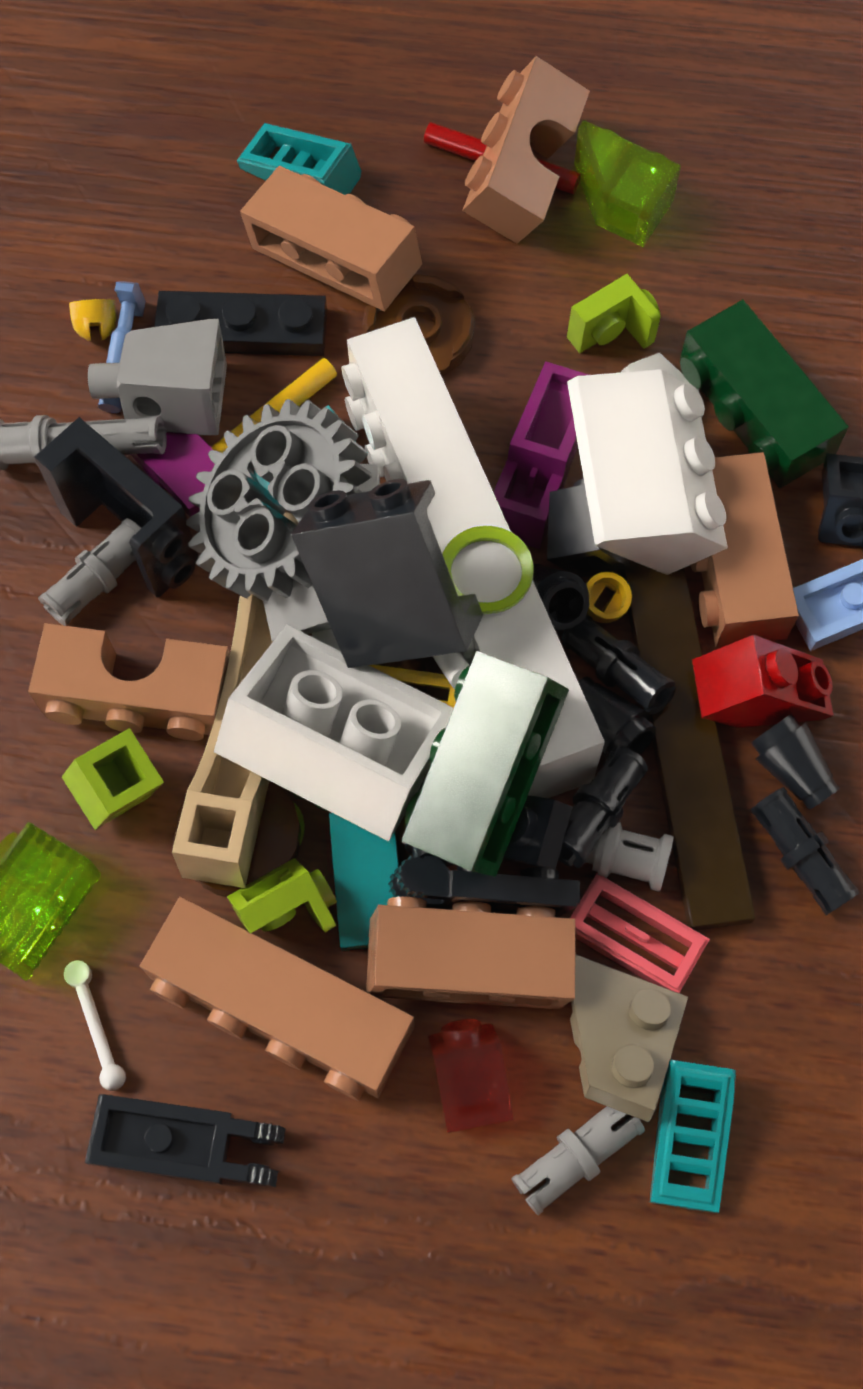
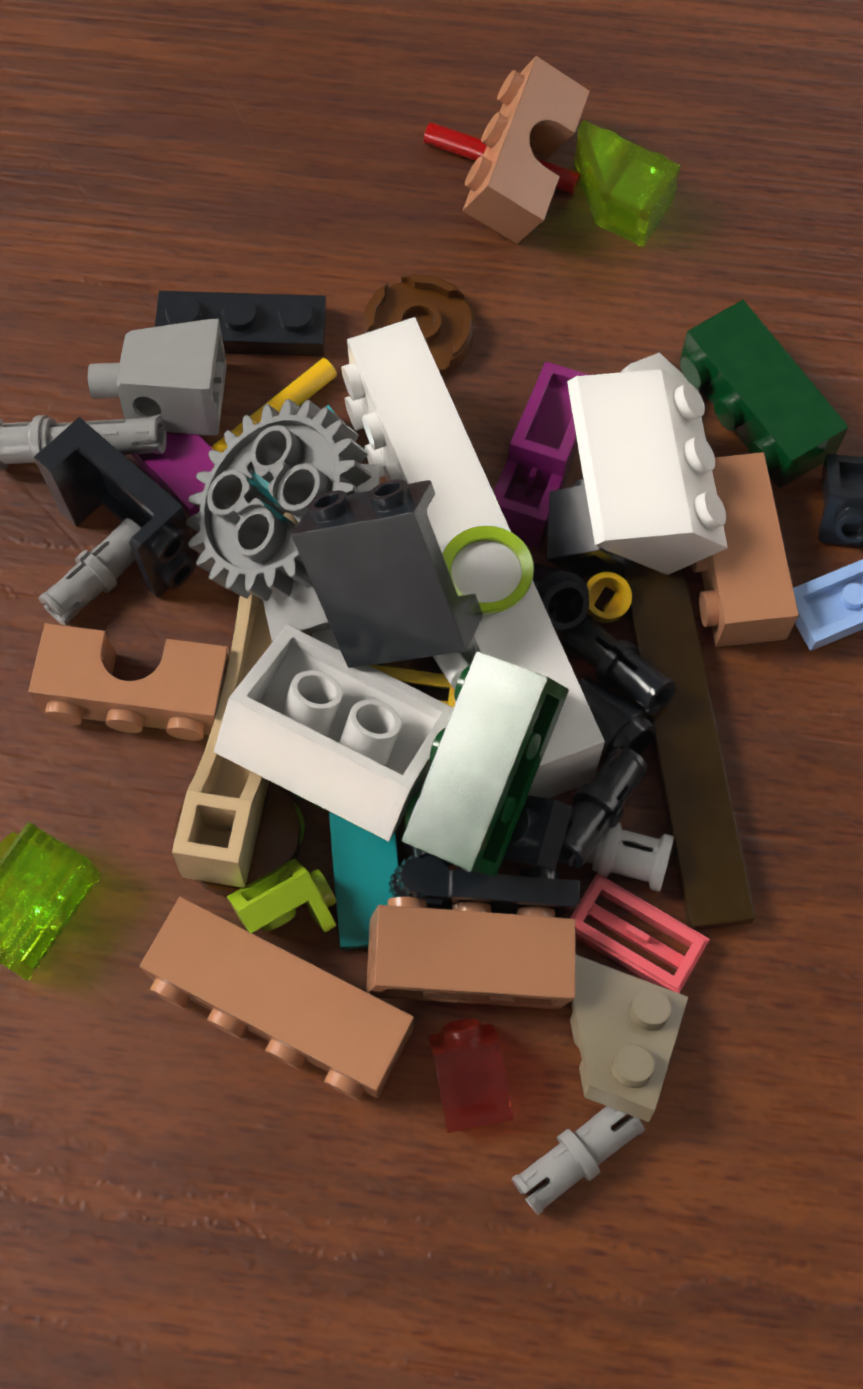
lime brick [62,728,164,830] -> none
white hinge [64,960,126,1091] -> none
yellow hinge [69,299,117,341] -> none
black hinge [85,1094,286,1187] -> none
medium blue piece [98,281,146,413] -> none
teal slope [237,123,361,195] -> none
nougat brick [240,165,422,312] -> none
lime bracket [567,274,661,353] -> none
teal slope [649,1060,736,1213] -> none
red slope [692,635,834,728] -> none
black pin [750,787,861,916] -> none
black cone [751,713,840,810] -> none

